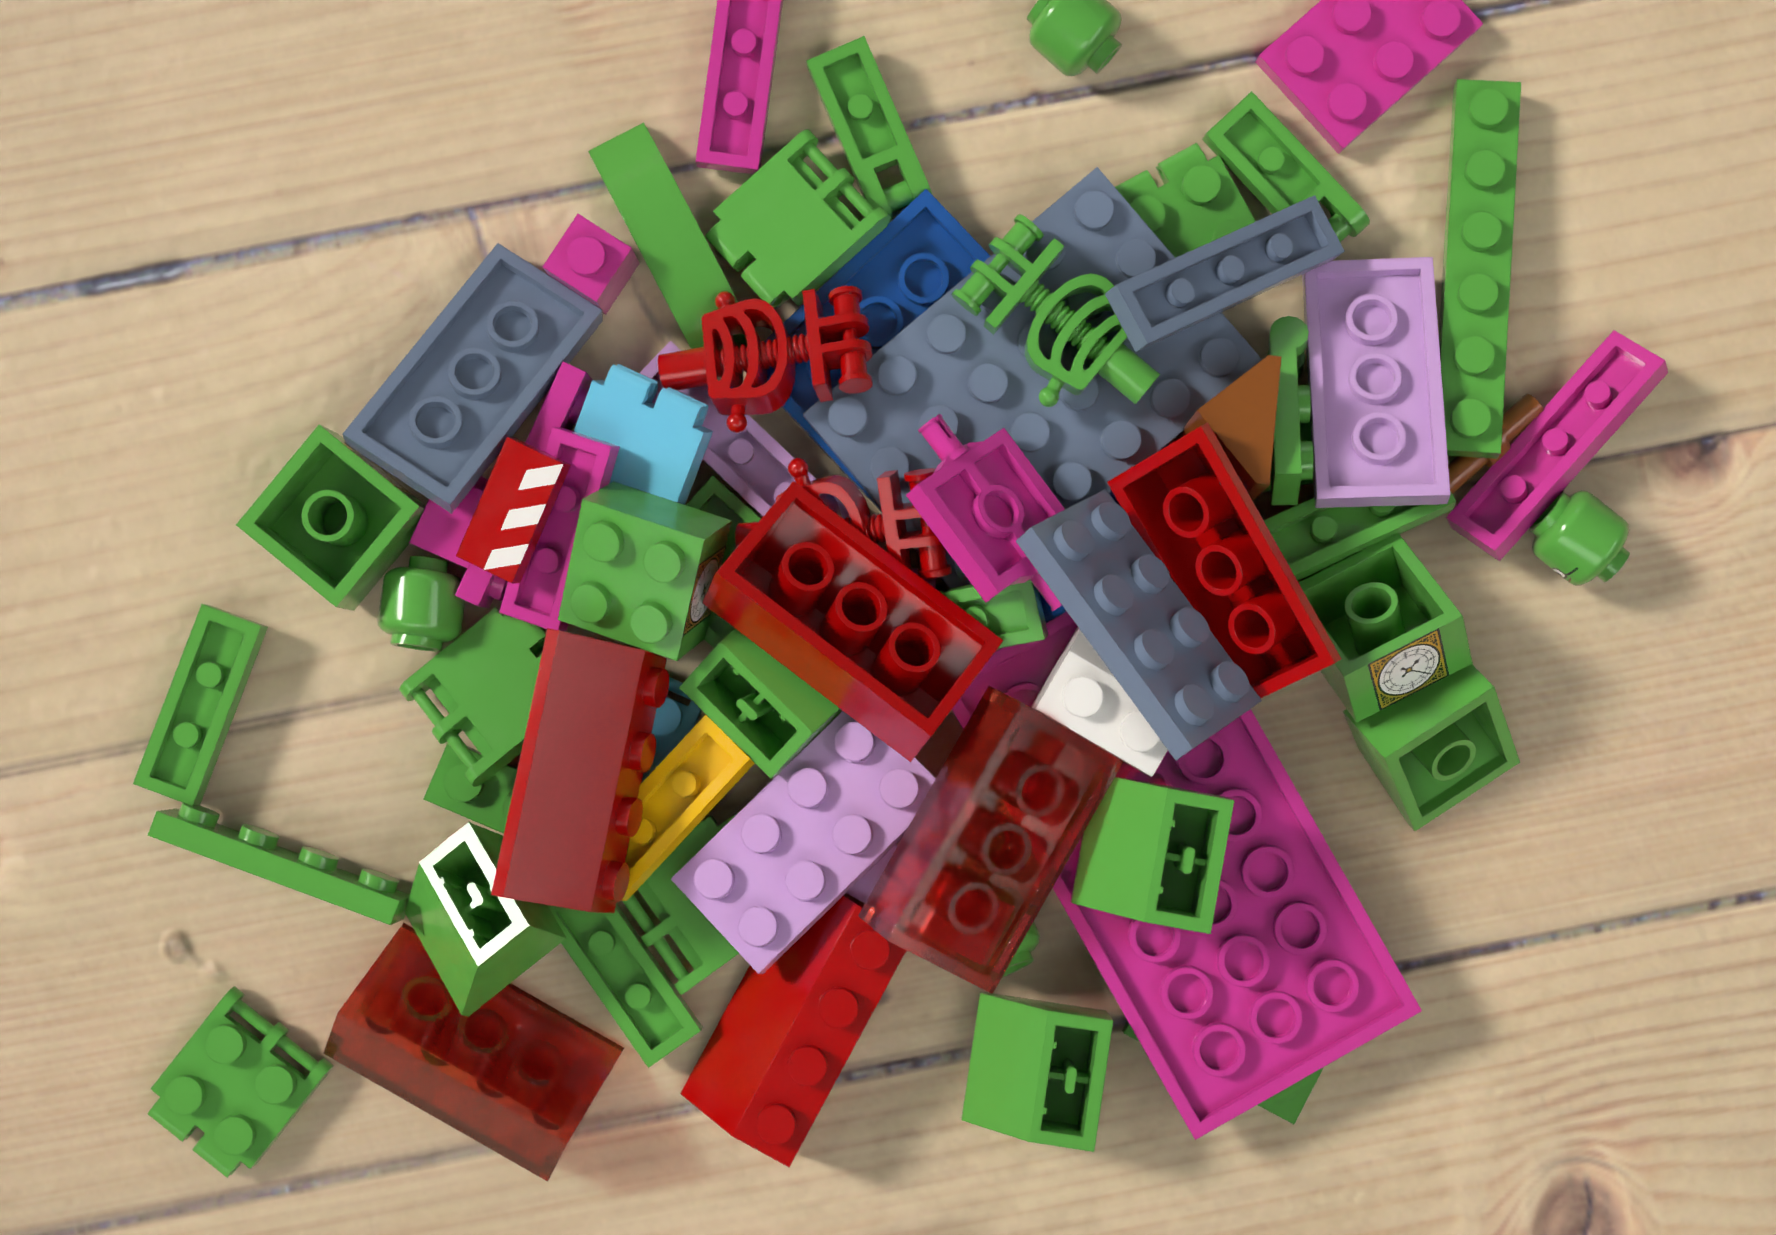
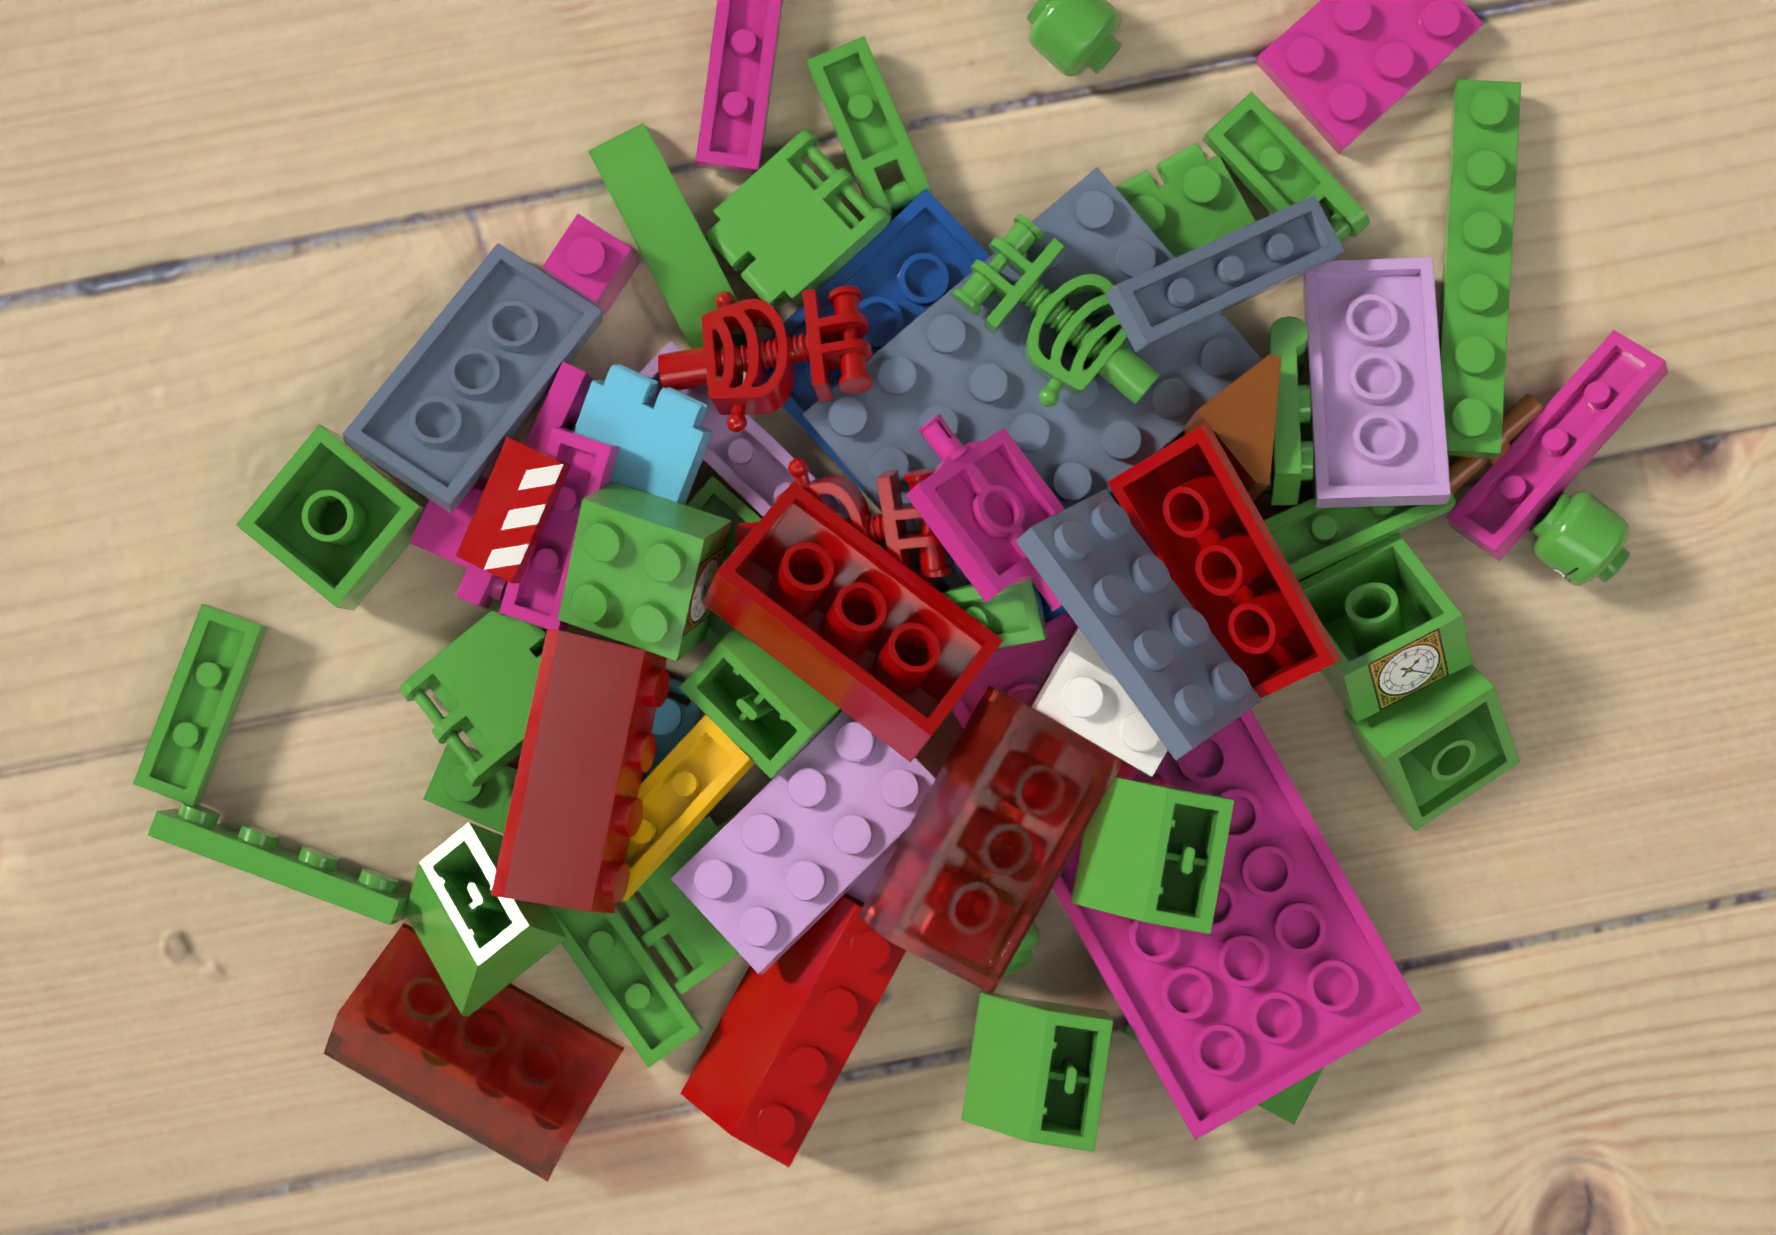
bright green plate [148,986,334,1178] -> none
bright green head [377,556,465,652] -> none

